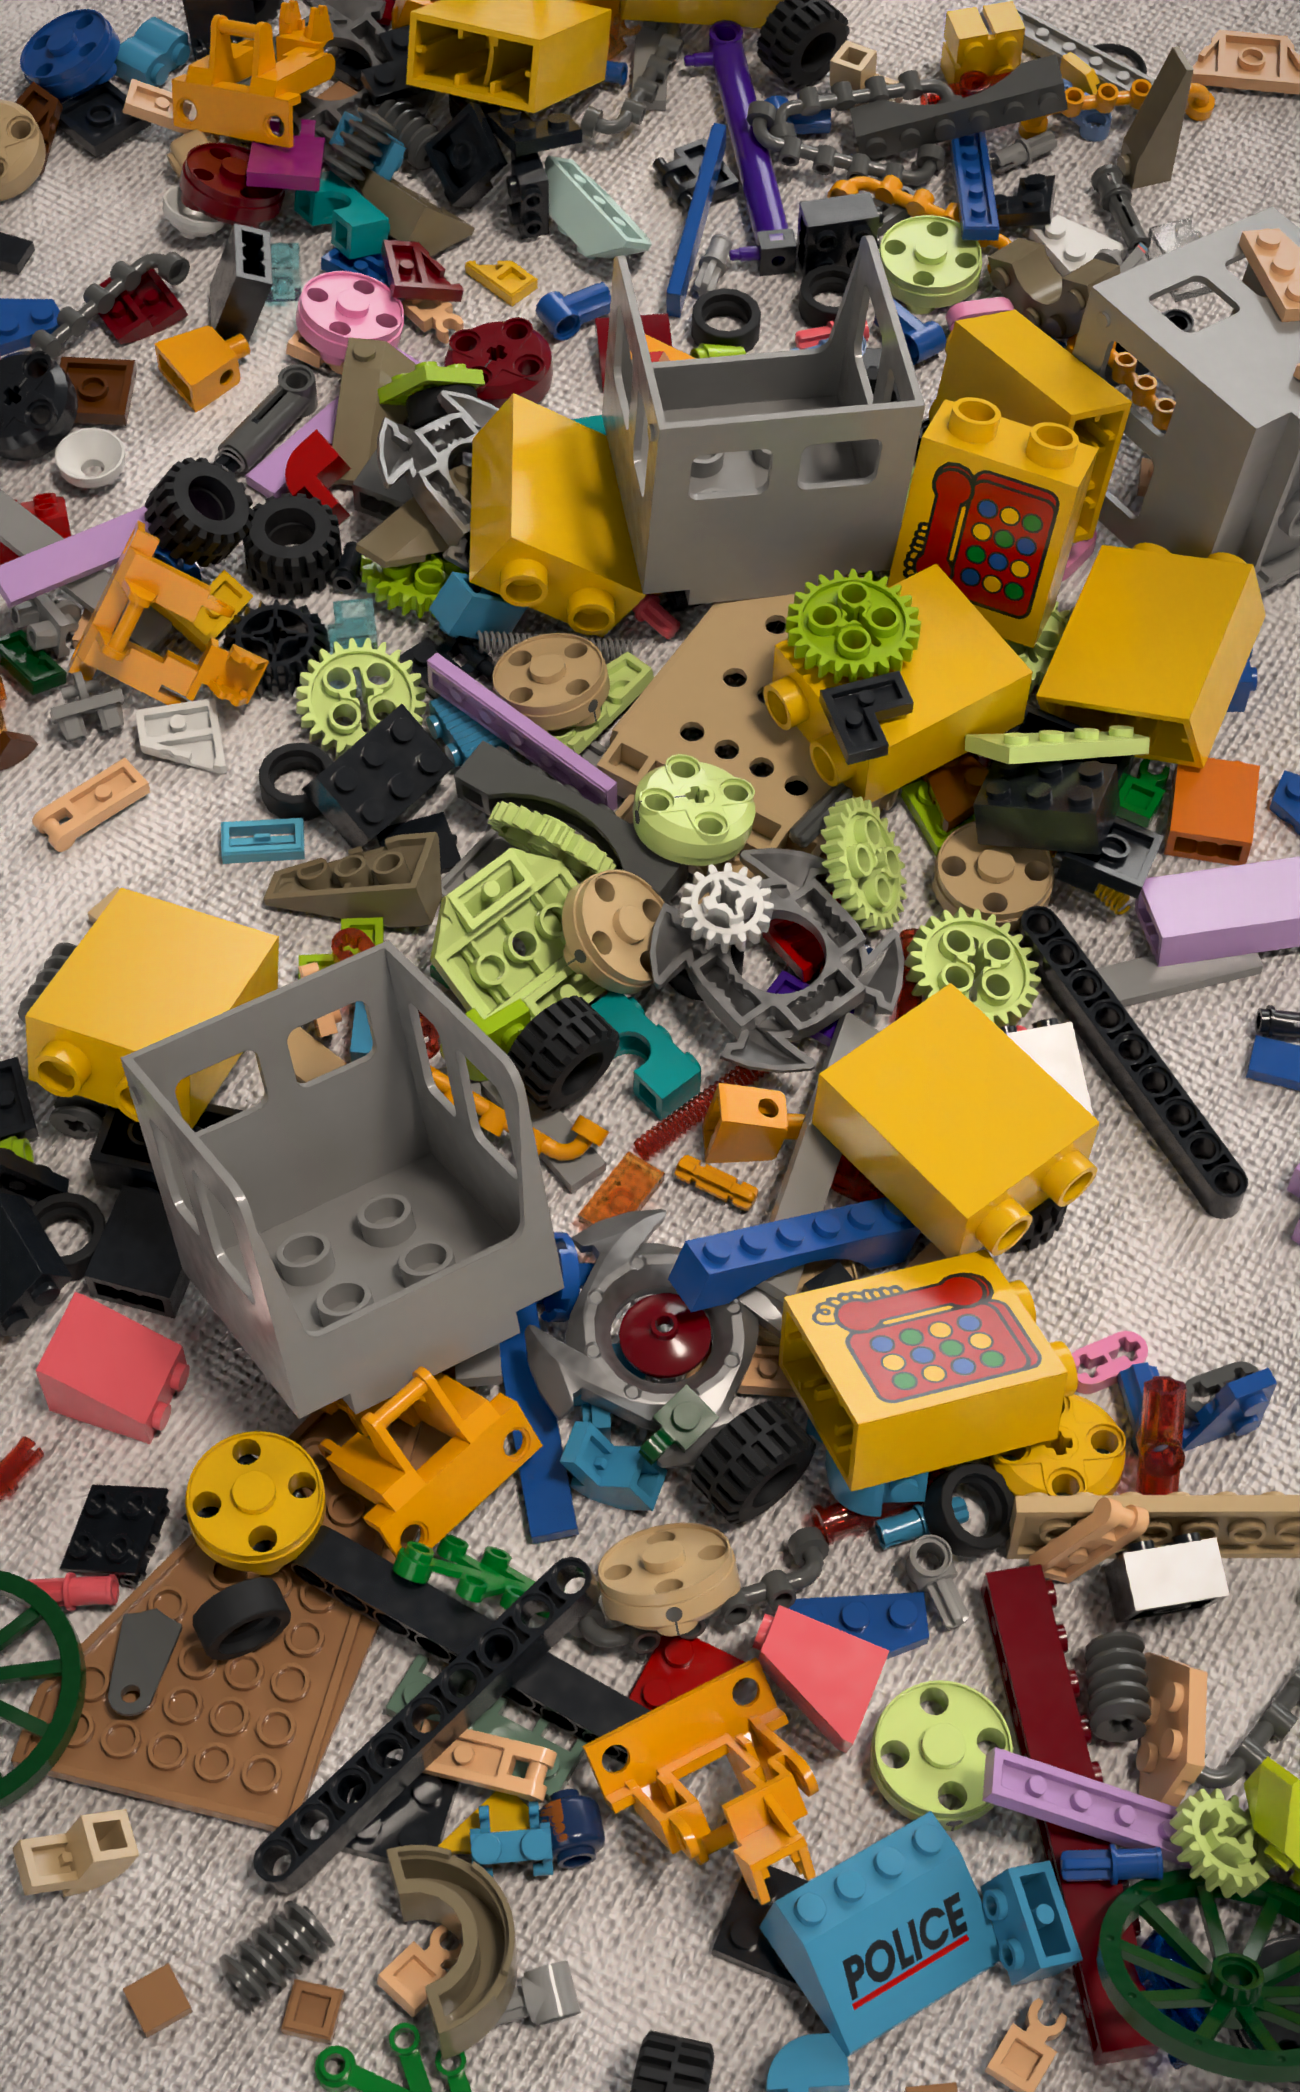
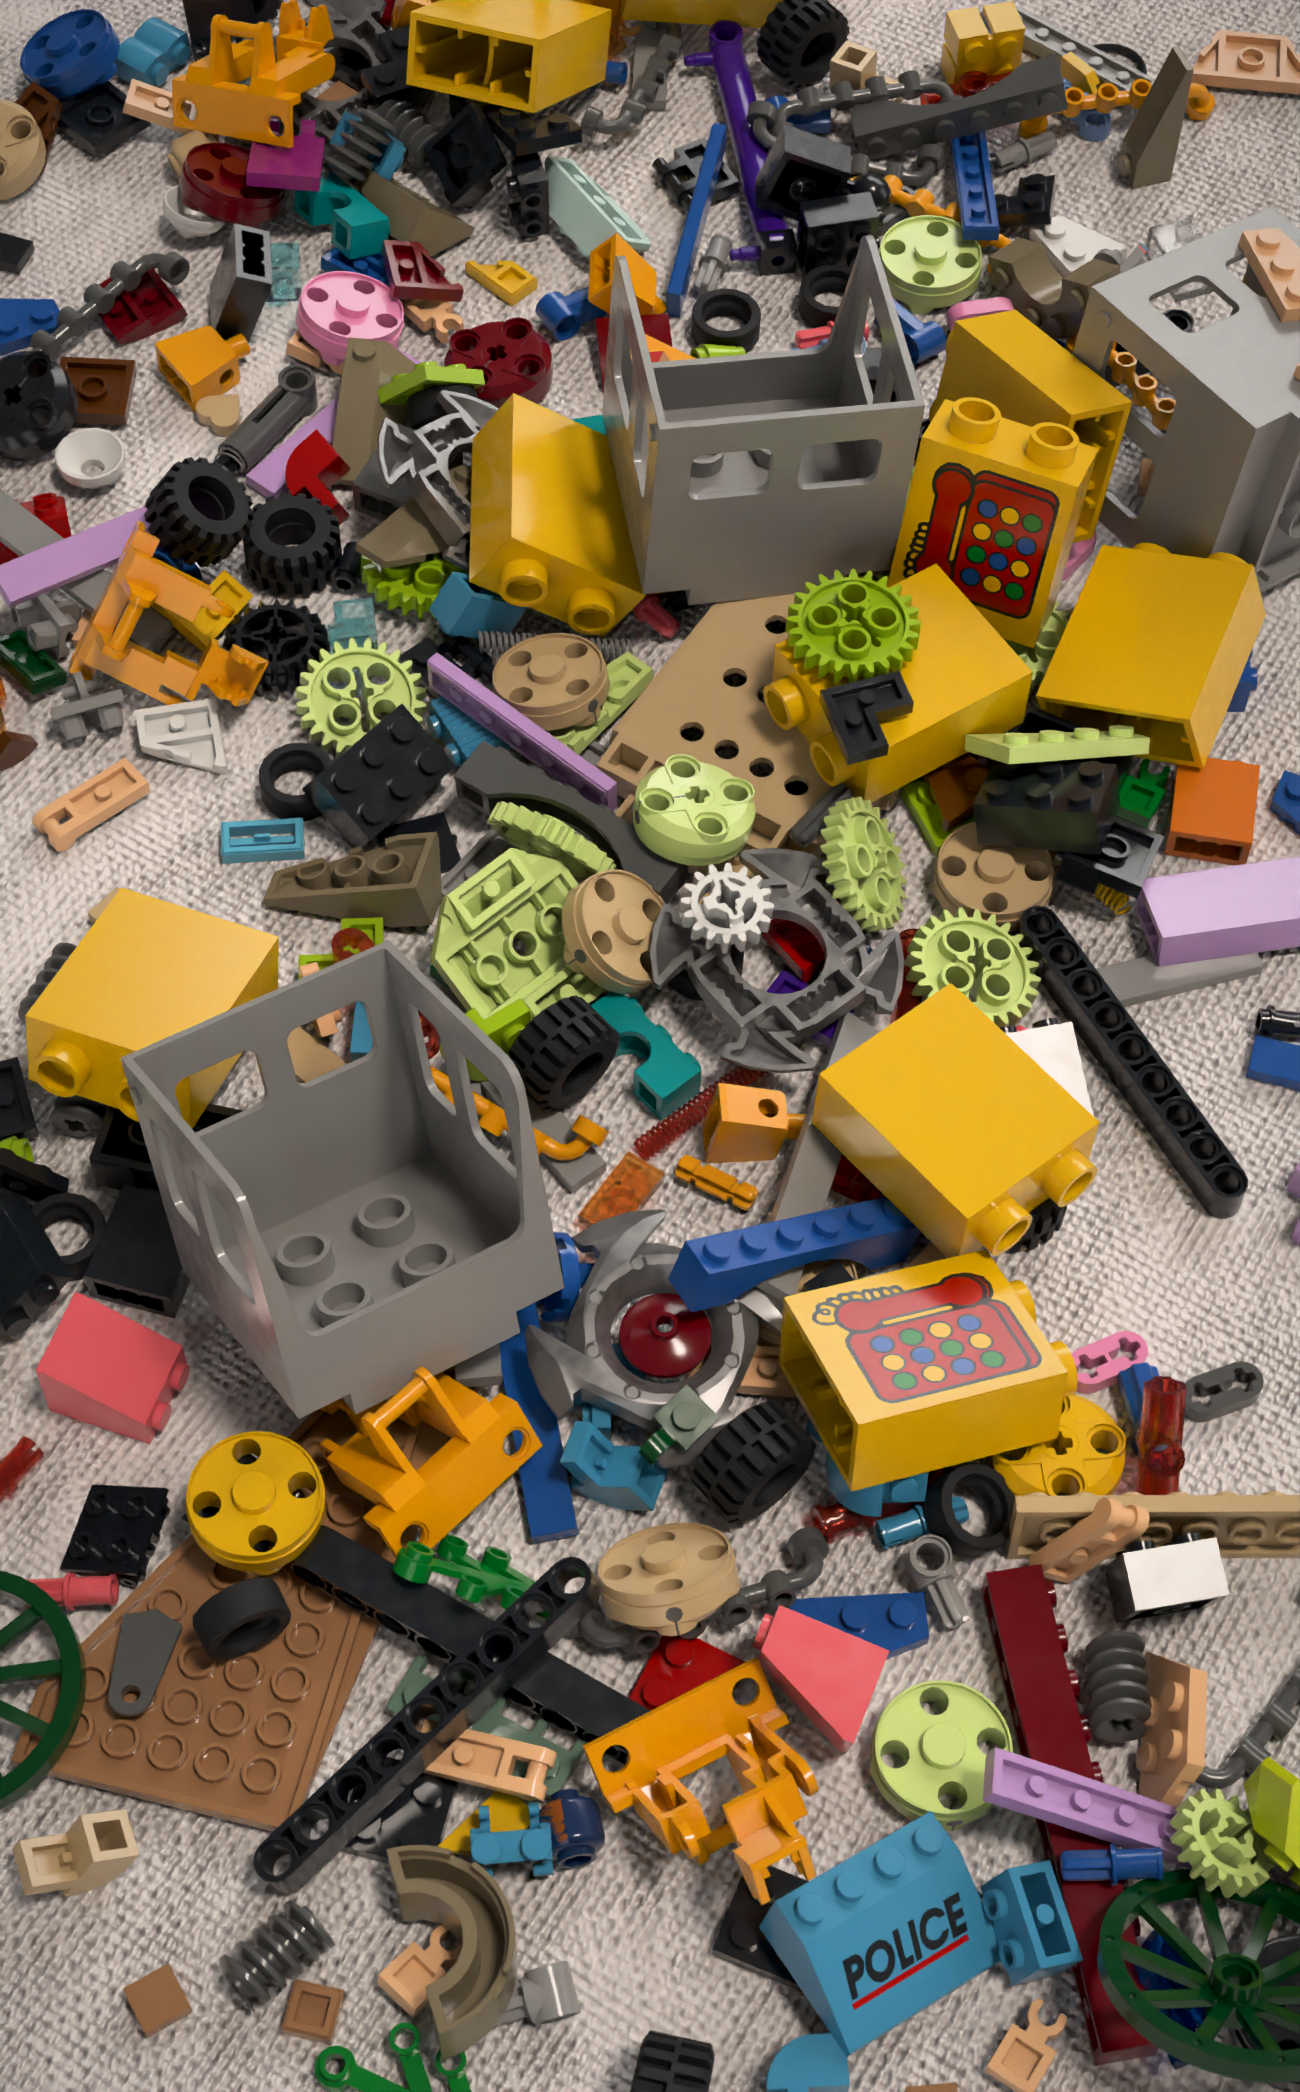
dark grey pin [1091,164,1150,254] -> none
blue wing [1175,1367,1277,1453] -> none
none -> tan tile [196,394,240,436]
none -> light orange torso [588,233,666,315]
none -> black brick [755,124,892,221]

